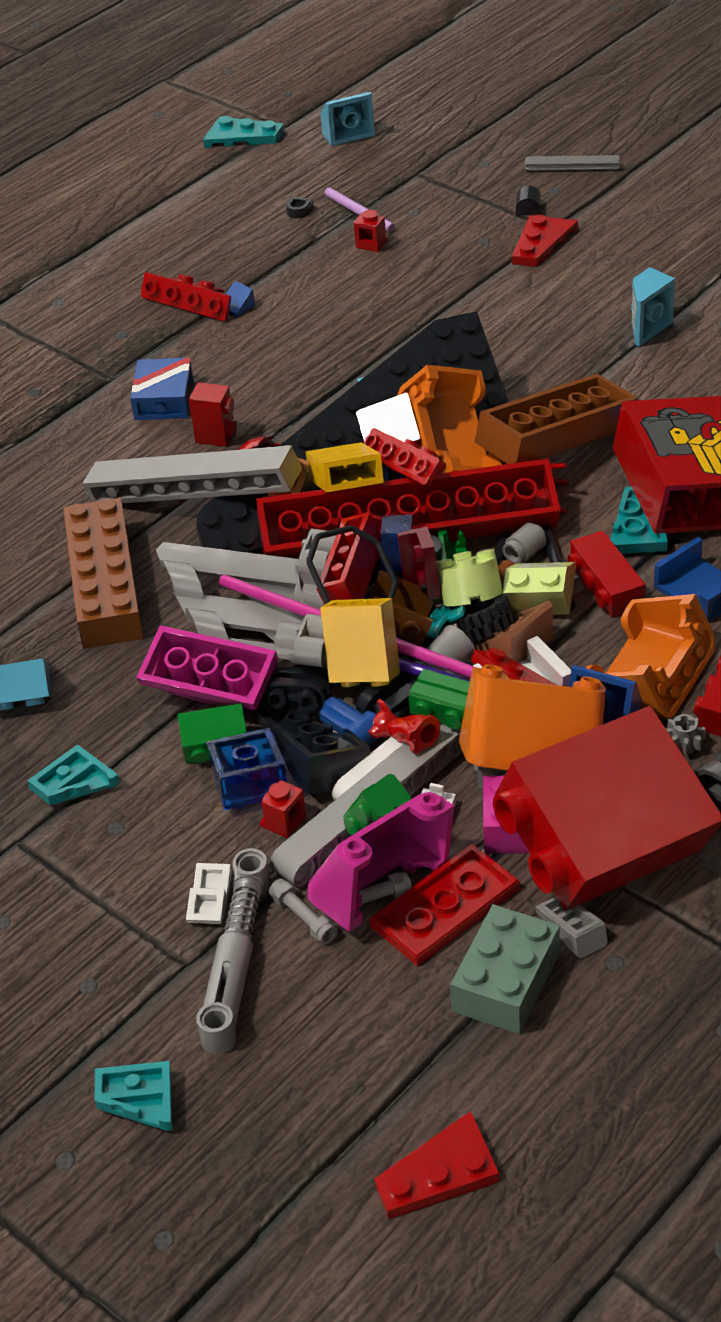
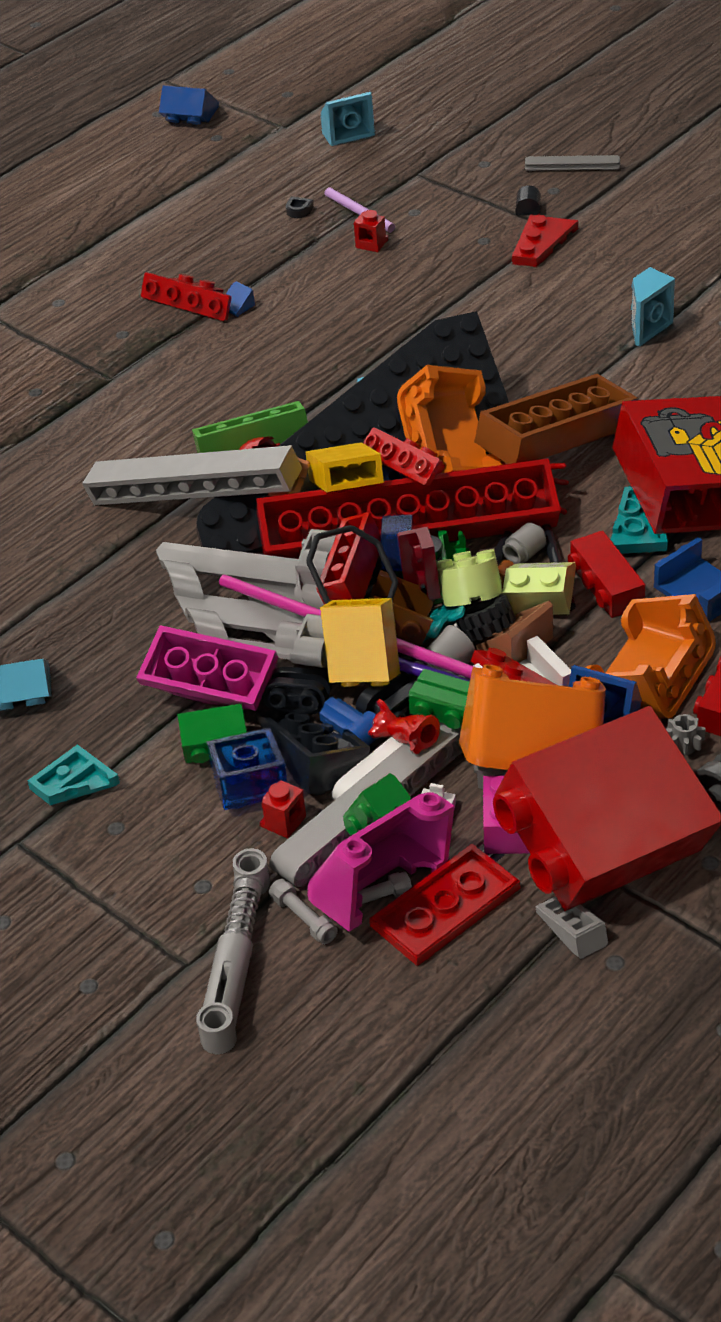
dark orange brick [63,497,143,649] -> none
teal wing [95,1061,173,1131] -> none
blue panel [130,358,194,420] -> none
white slope [186,863,232,924] -> none
red brick [189,382,237,447] -> none
teal wing [203,116,284,148] -> none
sticker [357,393,420,442] -> none
red wing [374,1111,499,1220] -> none
sand green brick [450,904,560,1034] -> none
none -> blue slope [159,86,219,125]
none -> bright green brick [192,401,308,453]

